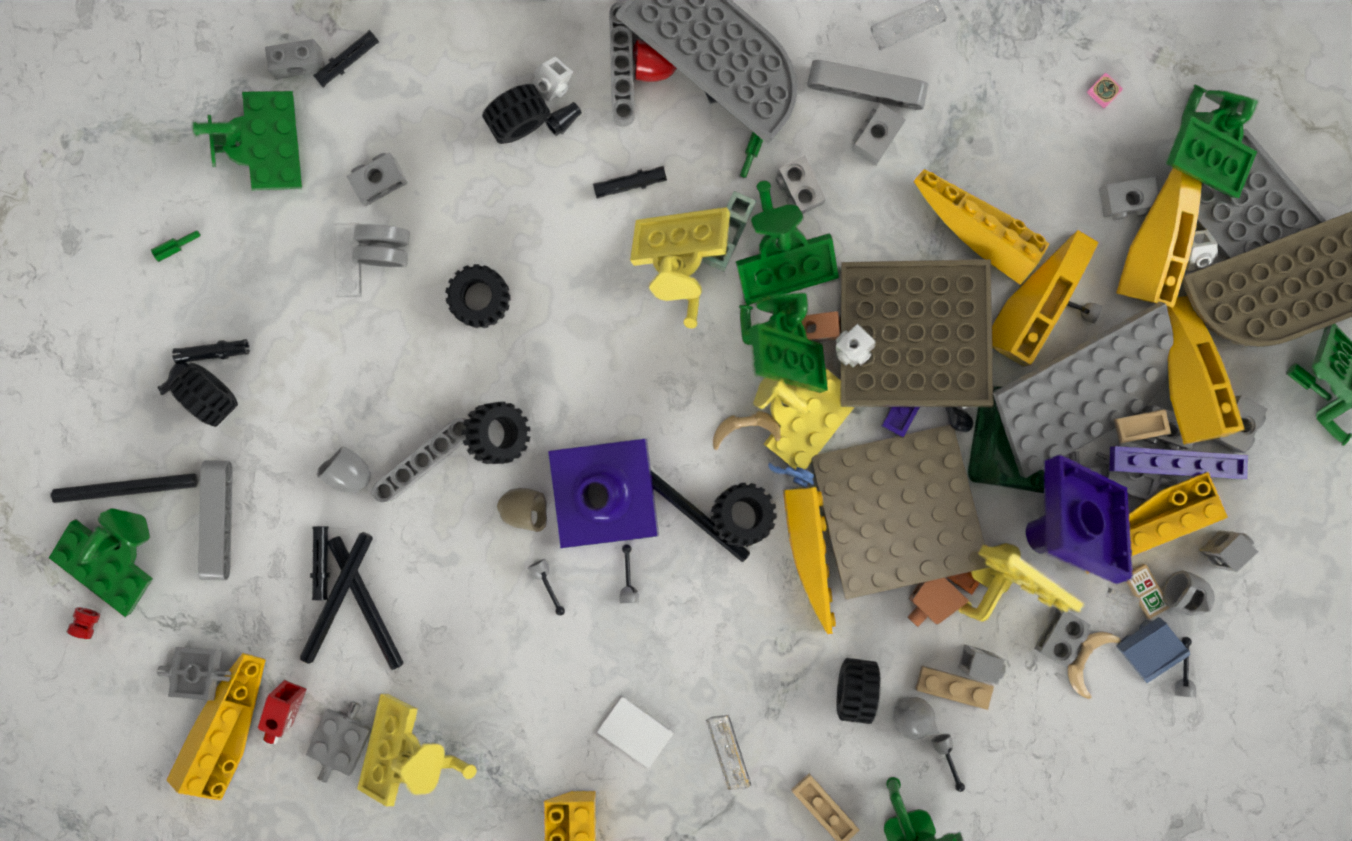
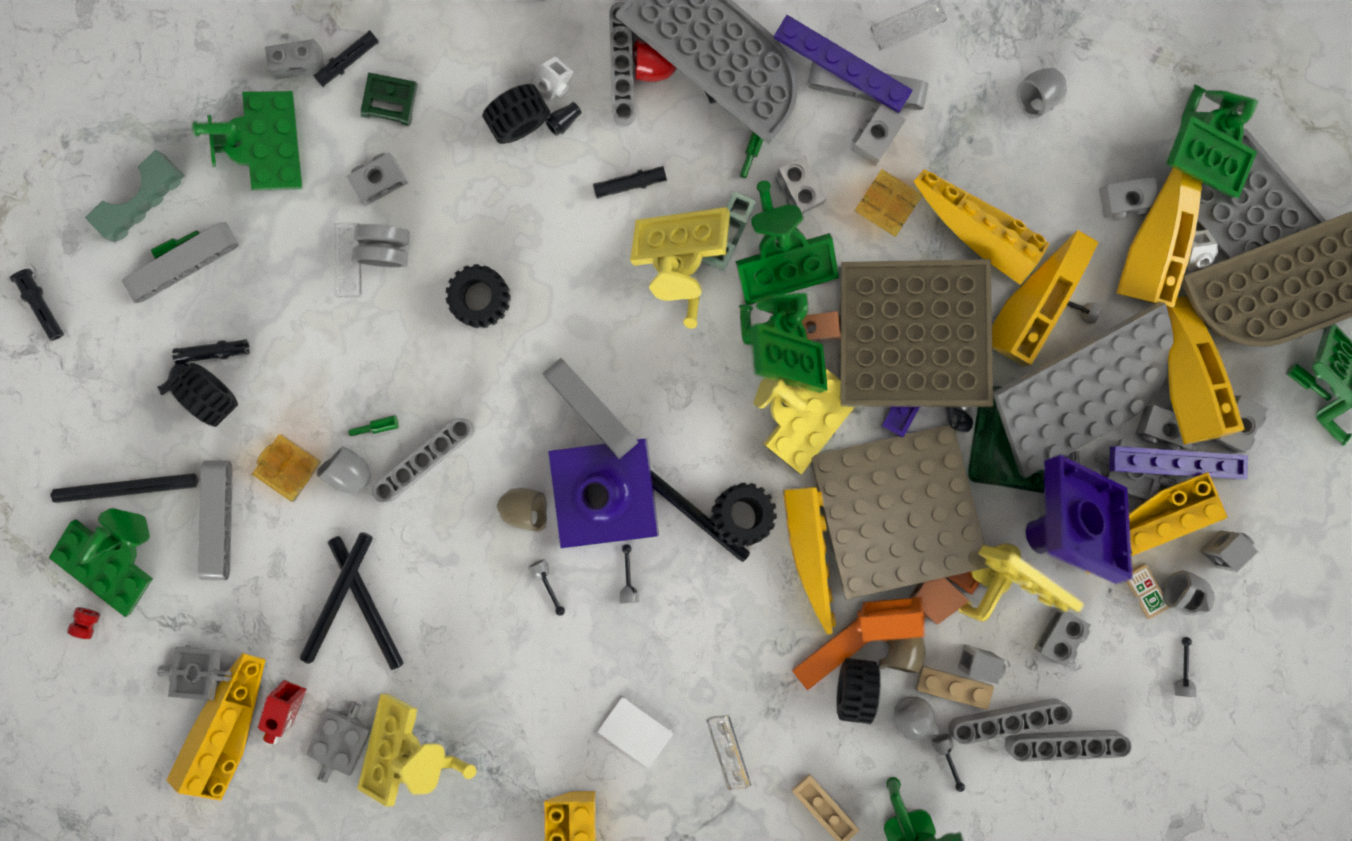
black pin [310,526,330,600] -> none
black tyre [462,401,531,464] -> none
tan piece [713,411,781,450] -> none
medium blue plate [768,462,814,488] -> none
white brick [836,324,875,368] -> none
tan piece [1068,632,1121,699] -> none
tile [1087,73,1123,108] -> none
tan tile [1114,409,1171,443] -> none
sand blue slope [1116,617,1190,683] -> none
none -> black pin [10,269,64,341]
none -> sand green arch [85,150,185,242]
none -> light grey beam [122,222,239,303]
none -> clear yellow plate [251,434,322,502]
none -> green axle [348,415,399,436]
none -> dark green plate [361,72,418,126]
none -> light grey beam [542,358,638,459]
none -> dark purple plate [773,15,913,113]
none -> orange tile [792,619,870,691]
none -> clear yellow plate [854,169,923,237]
none -> orange window [856,597,925,642]
none -> dark tan piece [878,637,926,673]
none -> light grey beam [949,699,1072,744]
none -> light grey beam [1004,730,1132,762]
none -> light grey piece [1017,68,1067,119]

